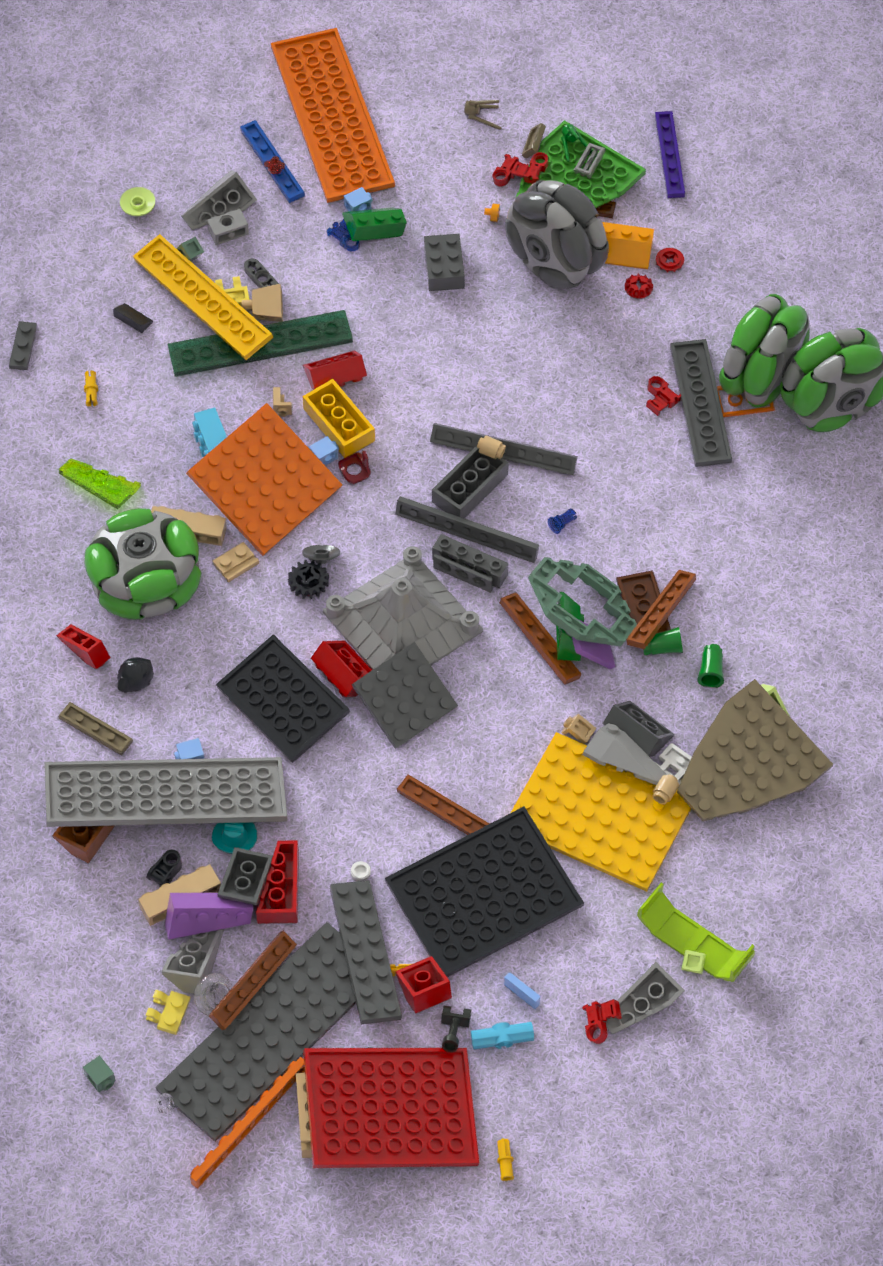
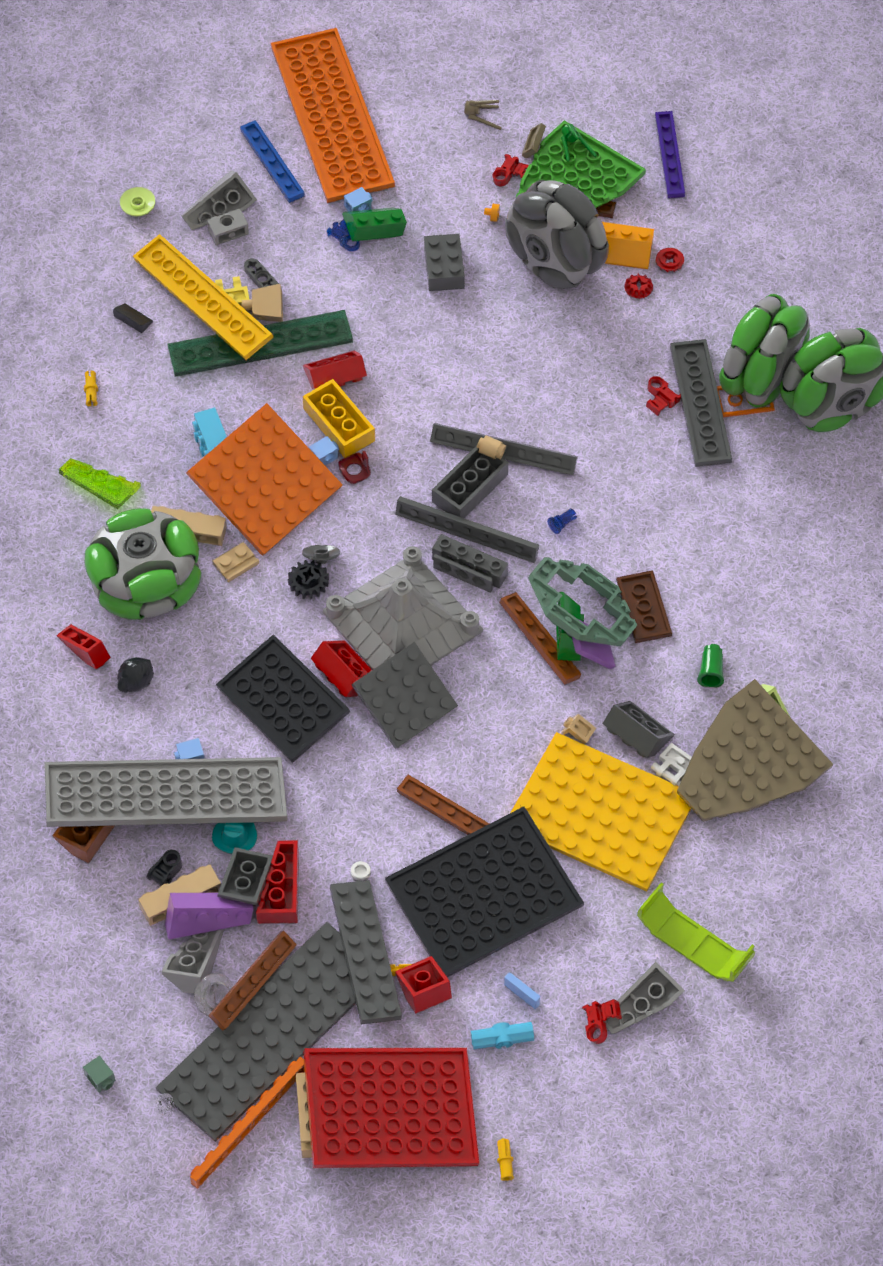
dark grey plate [9,321,37,370] -> none
dark tan tile [58,702,133,756] -> none
light yellow plate [146,990,190,1035] -> none
sand green brick [176,236,204,262] -> none
clear red plate [264,156,285,174] -> none
tan bracket [273,387,292,417] -> none
pearl dark grey bar [441,1005,472,1052] -> none
red piece [511,152,548,184] -> none
light grey tile [574,143,605,178] -> none
light grey wedge [582,723,667,785] -> none
dark orange plate [626,570,696,649] -> none
green plant [643,627,683,655] -> none
tan brick [652,774,679,805] -> none
yellowish green tile [681,950,706,974] -> none

